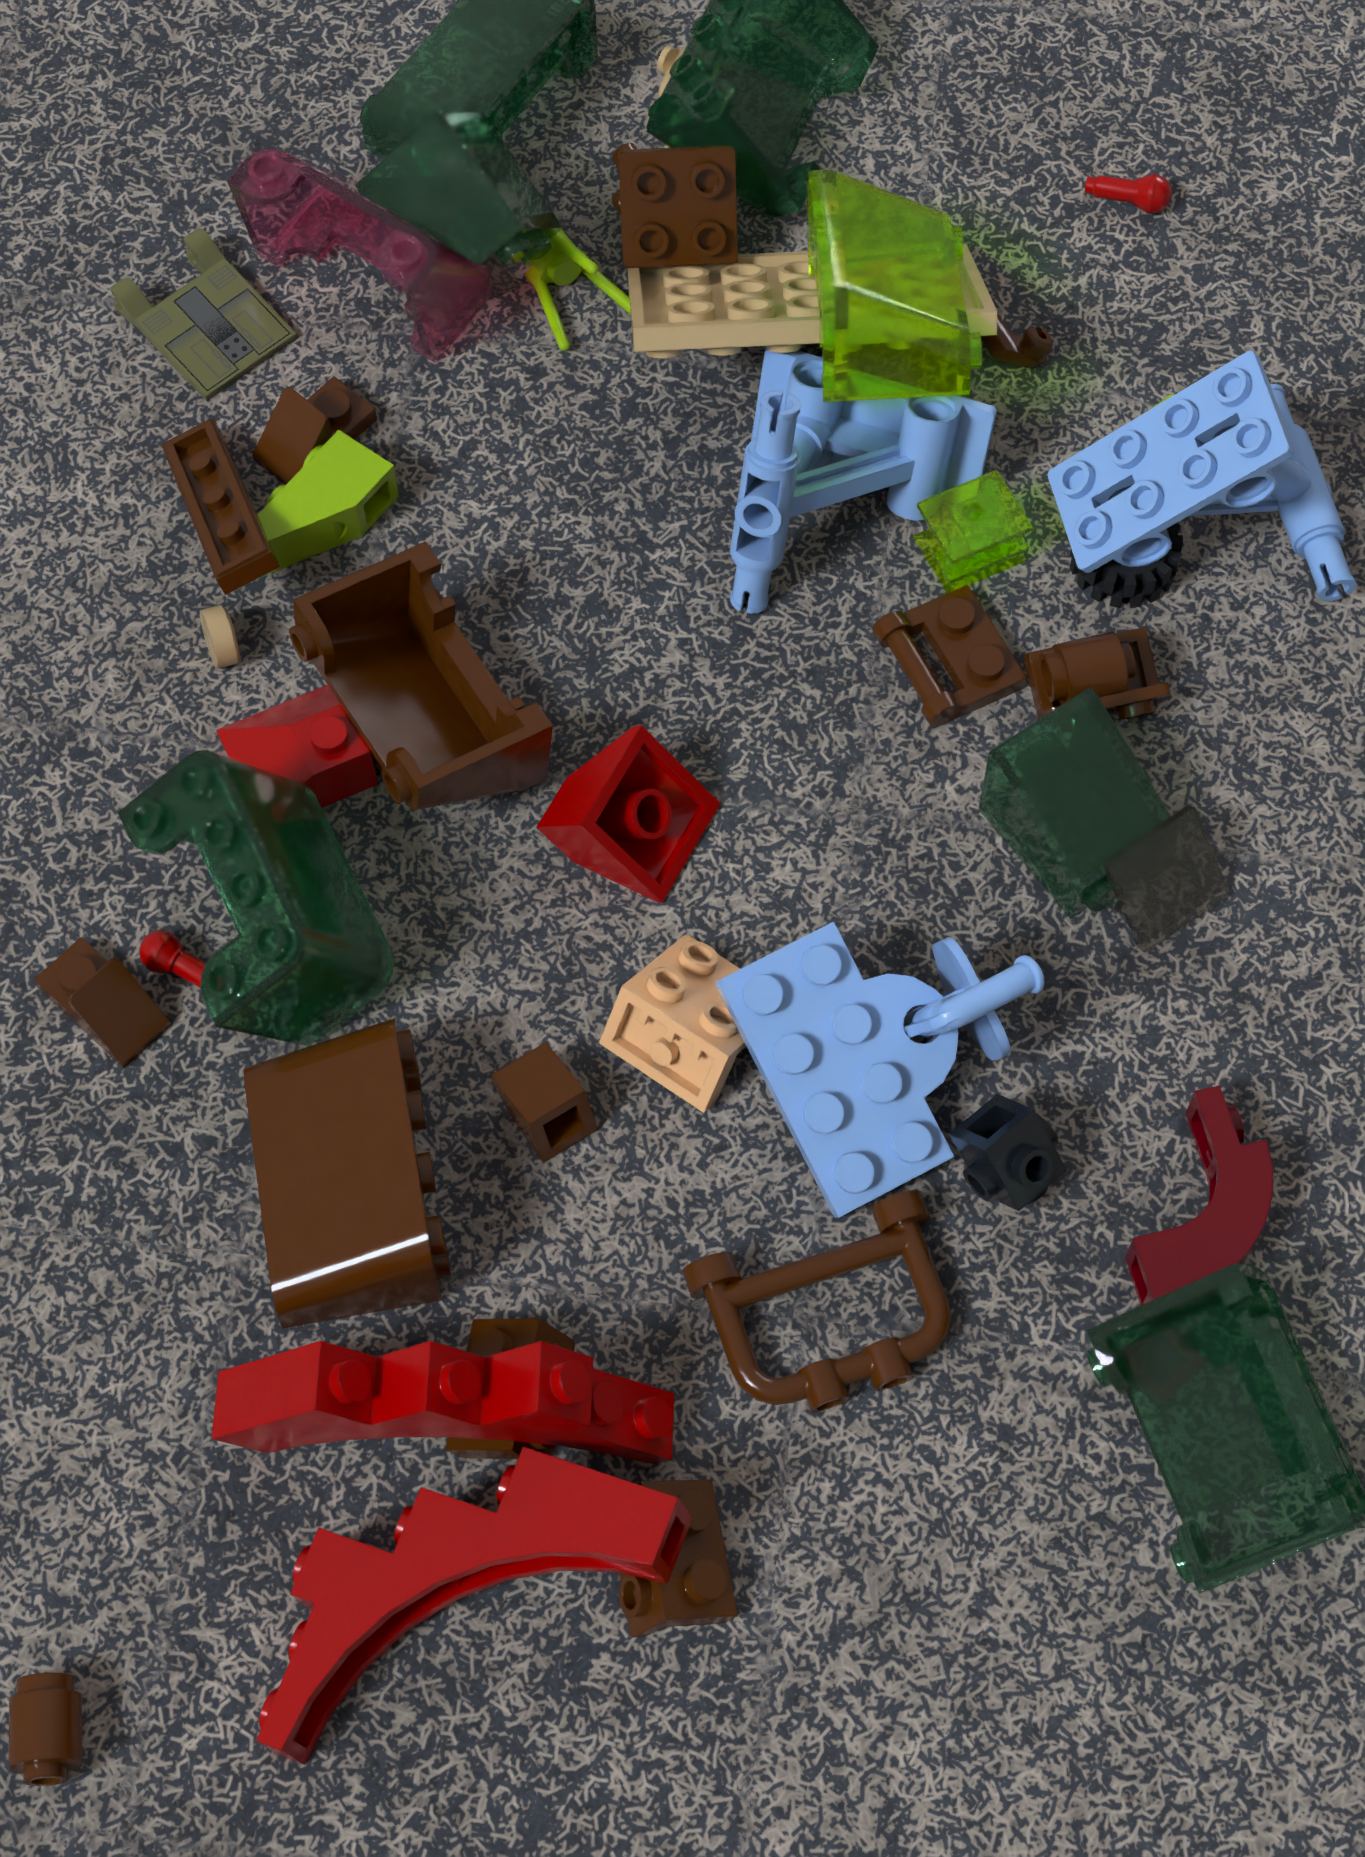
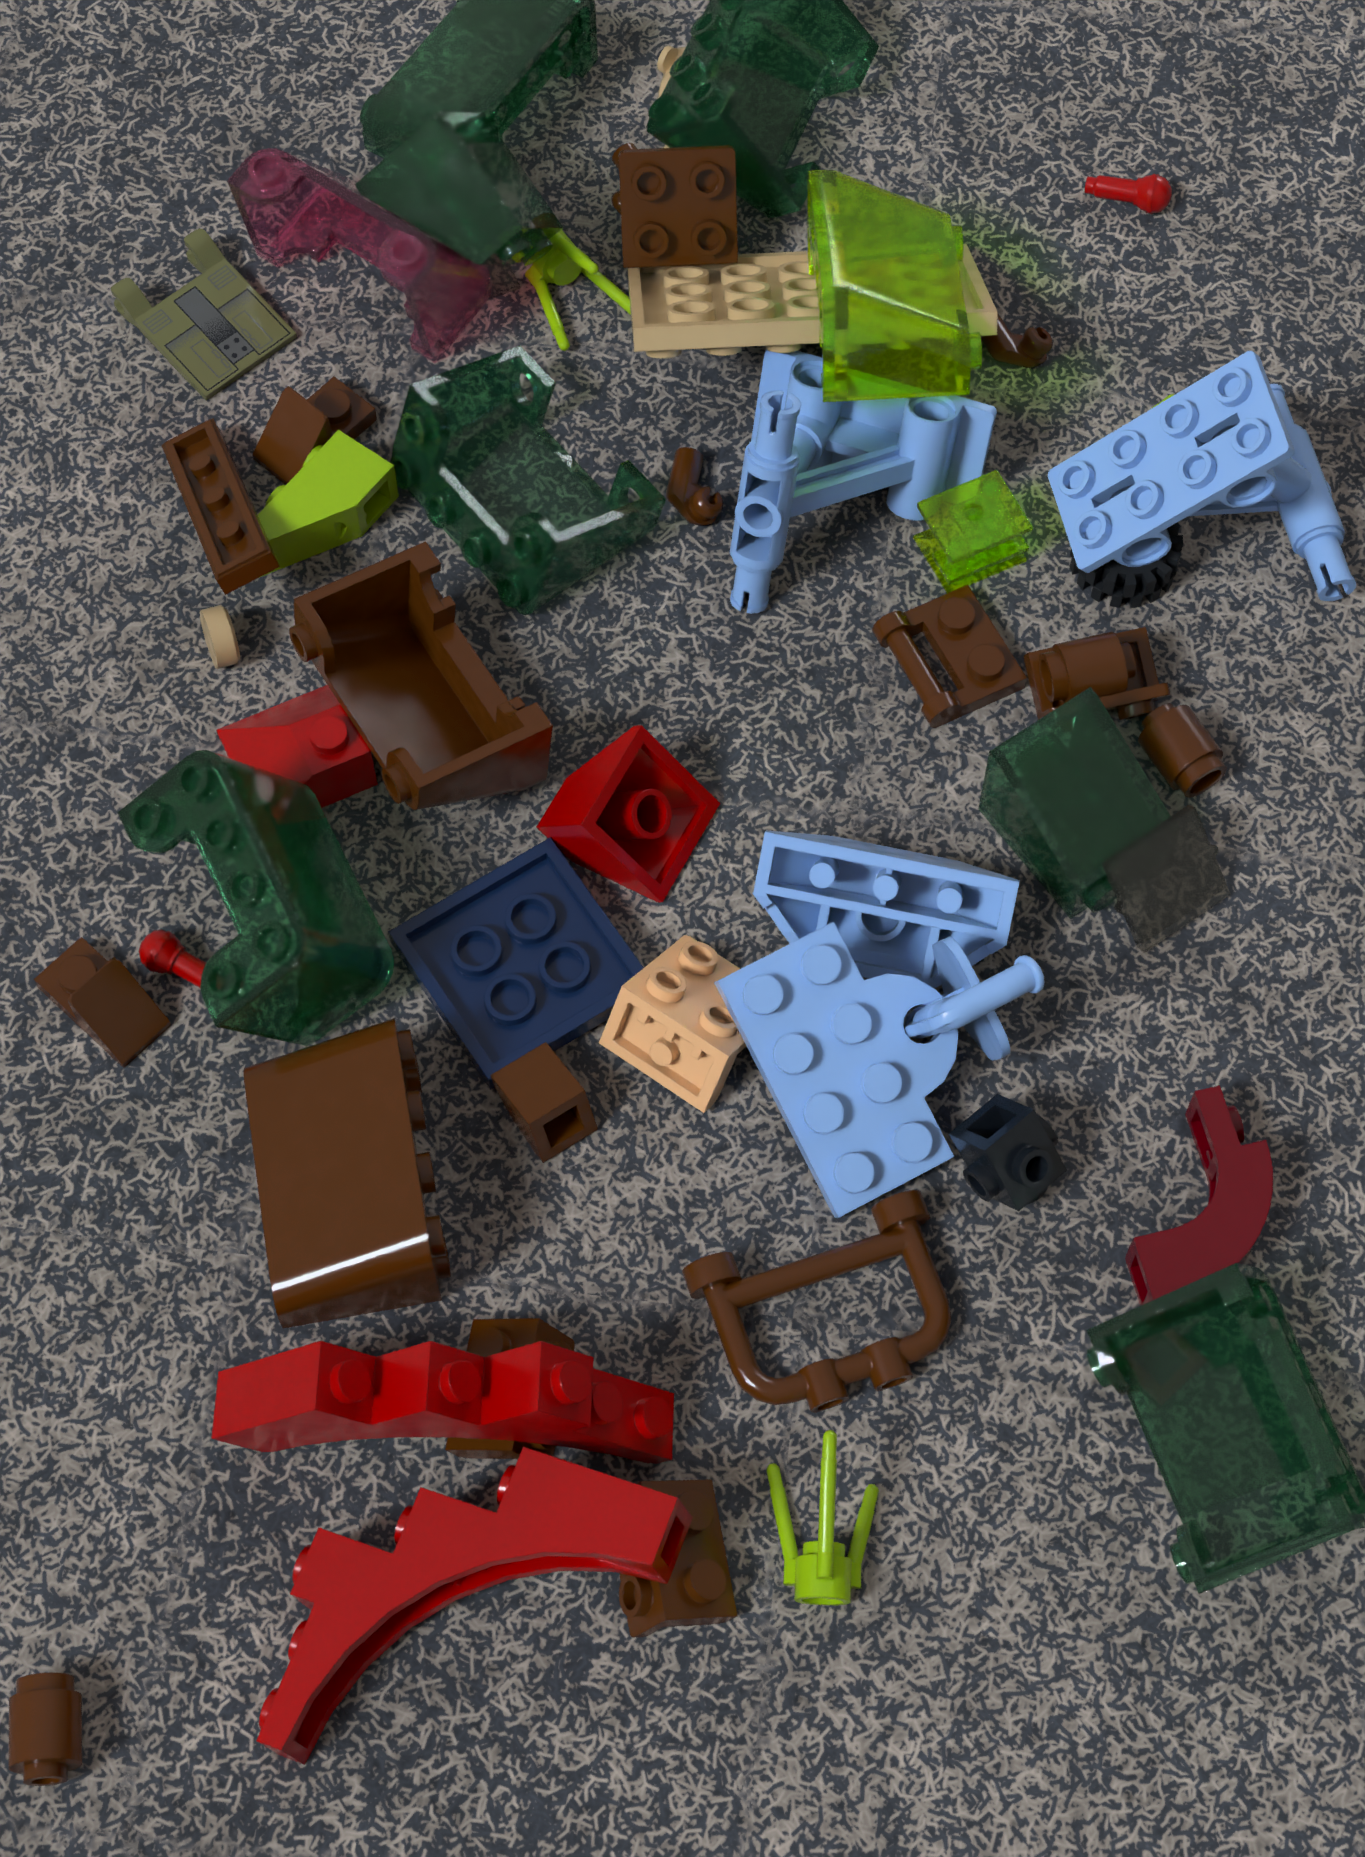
none -> dark blue plate [388,838,644,1090]
none -> clear green windscreen [390,345,666,615]
none -> reddish brown arm [666,447,723,526]
none -> light blue wedge [753,830,1020,989]
none -> lime plant [766,1430,879,1606]
none -> reddish brown brick [1138,703,1227,798]

